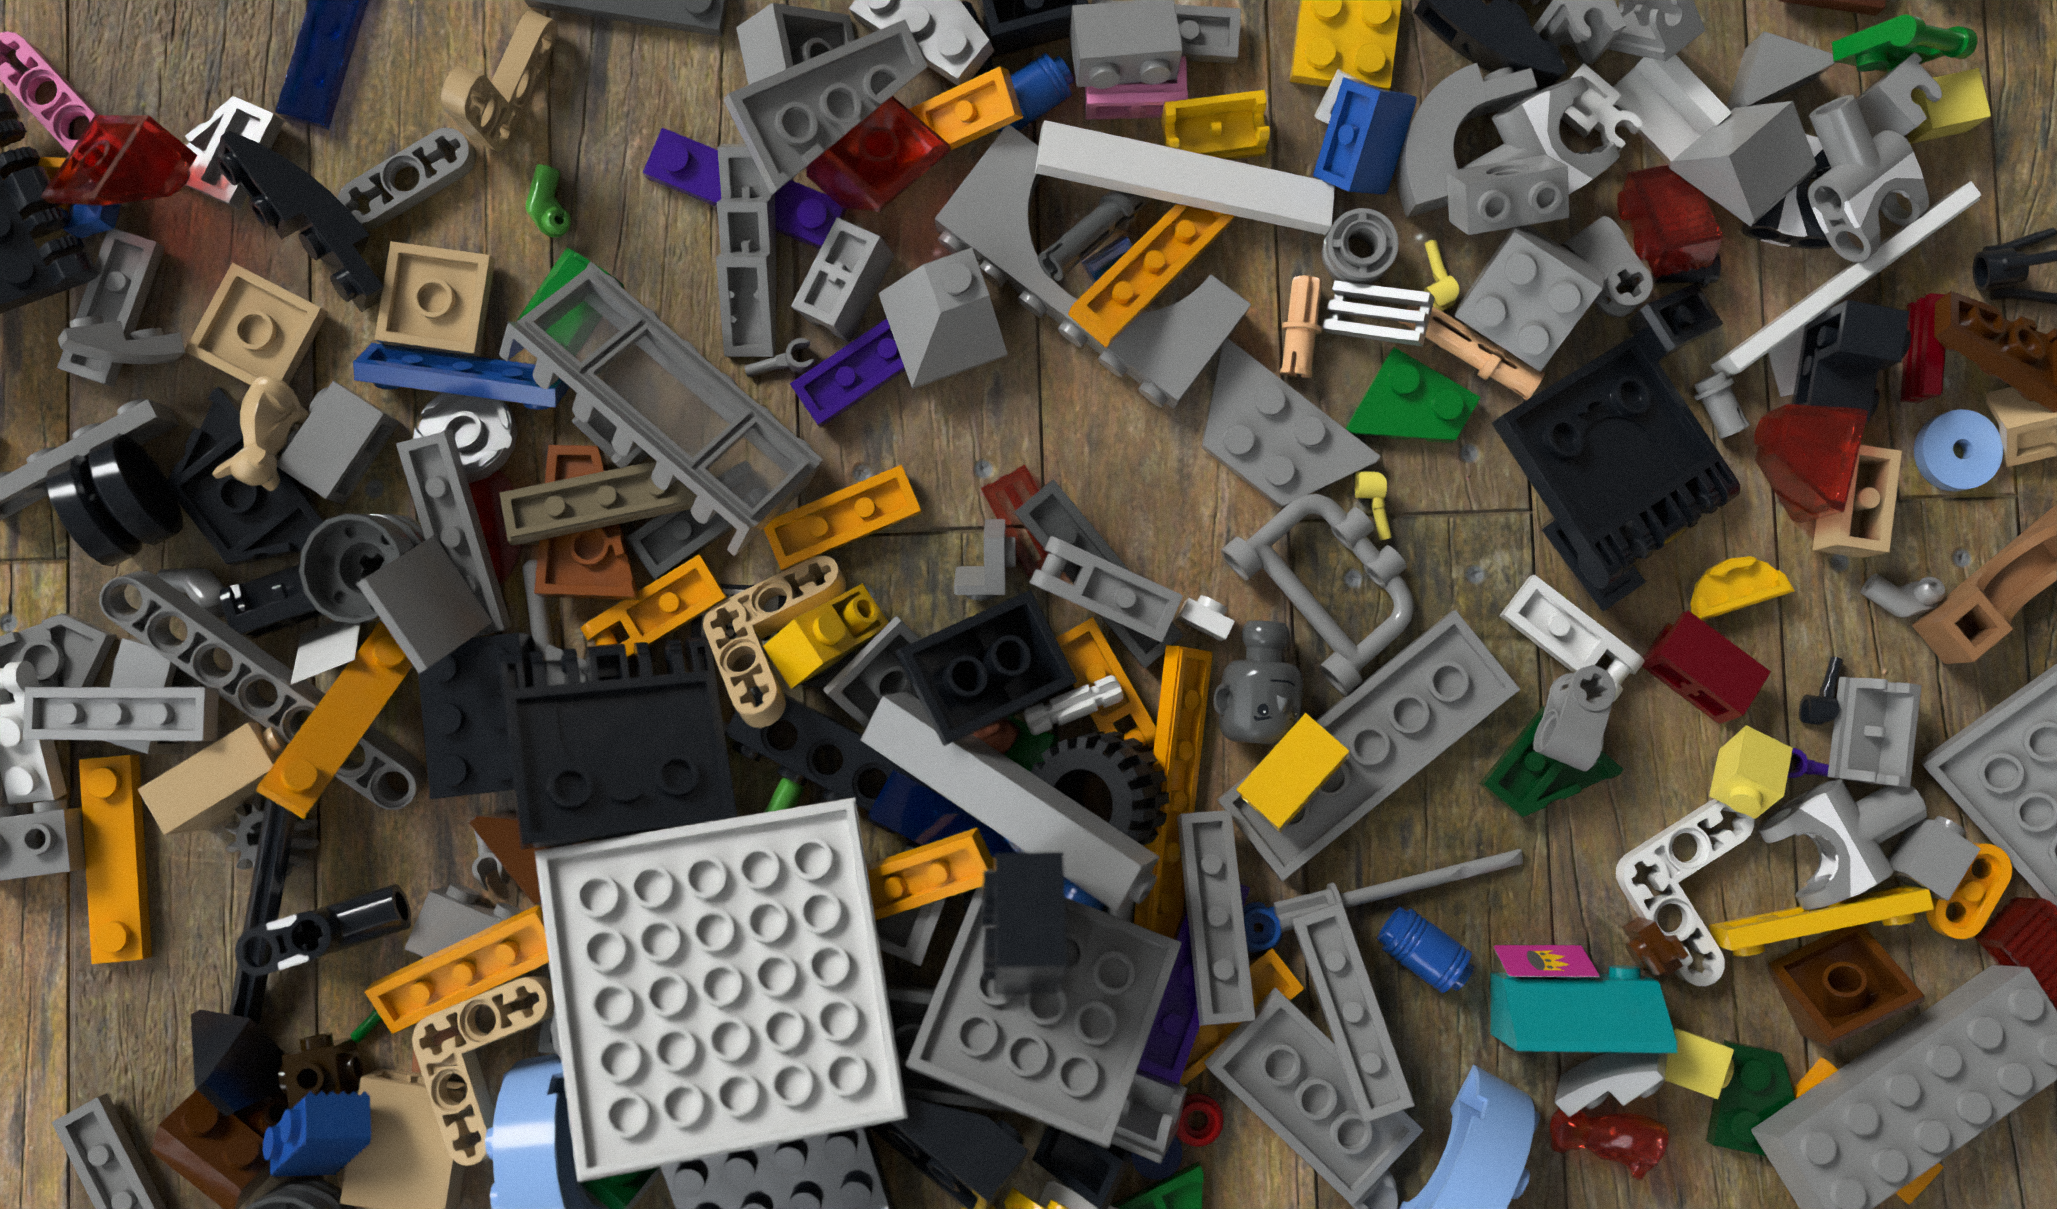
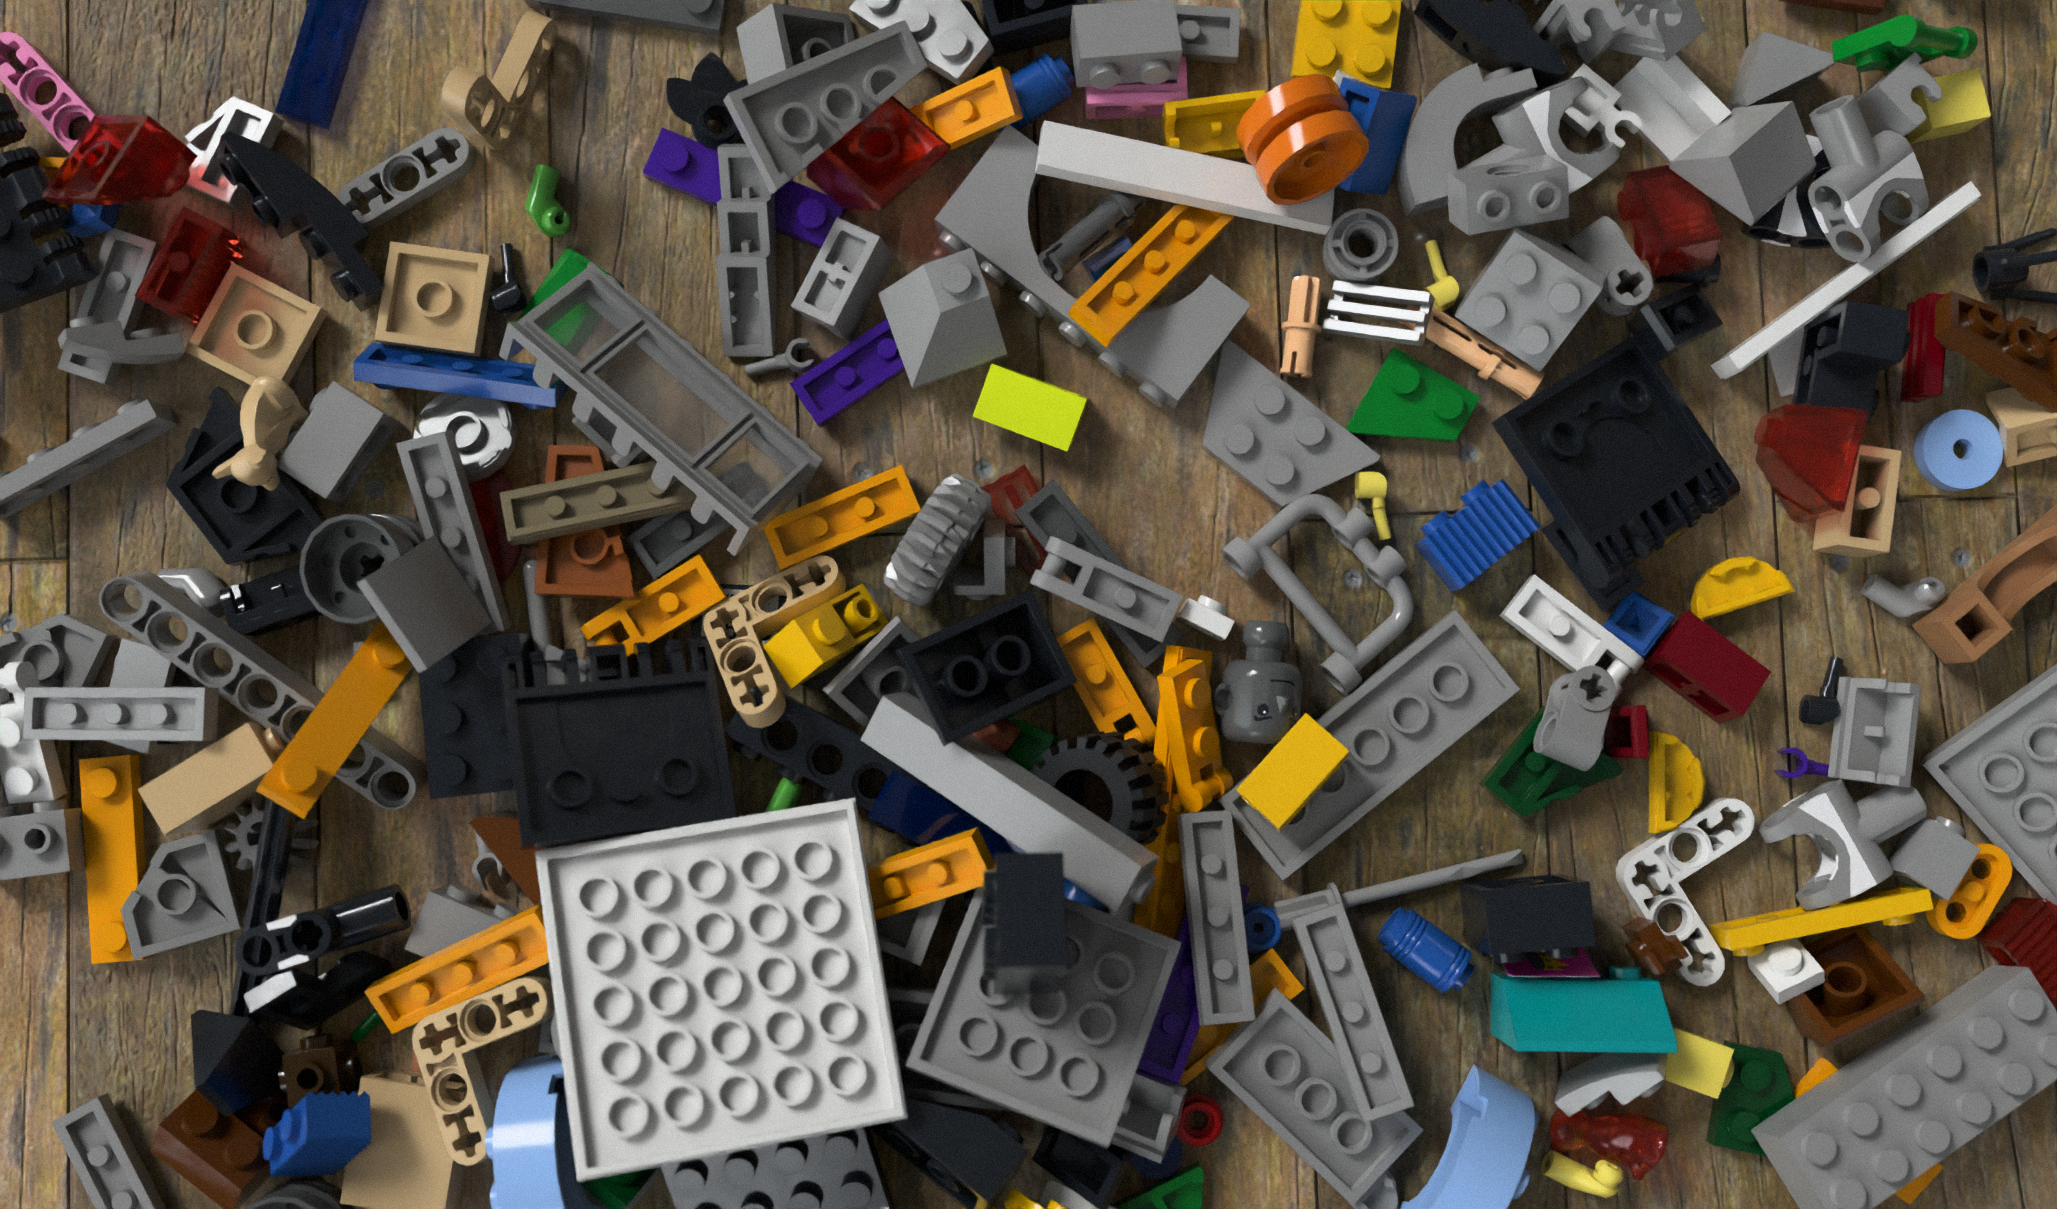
black wheel [46,433,183,567] -> none
white sticker [291,621,361,685] -> none
white axle [1024,675,1123,735] -> none
light grey pin [1694,371,1751,439] -> none
light yellow brick [1709,725,1793,819] -> none
none -> light grey plate [121,830,244,960]
none -> clear red brick [134,206,249,328]
none -> black plate [244,950,393,1031]
none -> black hand [490,243,527,317]
none -> black plate [666,52,748,150]
none -> light grey gear [884,473,991,607]
none -> neon yellow hinge [973,363,1089,452]
none -> light orange plate [1157,659,1233,813]
none -> orange wheel [1236,74,1369,205]
none -> blue brick [1415,478,1541,591]
none -> black brick [1459,874,1596,963]
none -> light yellow arm [1541,1150,1624,1198]
none -> blue tile [1602,590,1675,660]
none -> dark red slope [1604,705,1650,759]
none -> yellow plate [1649,731,1705,834]
none -> white plate [1747,938,1825,1005]

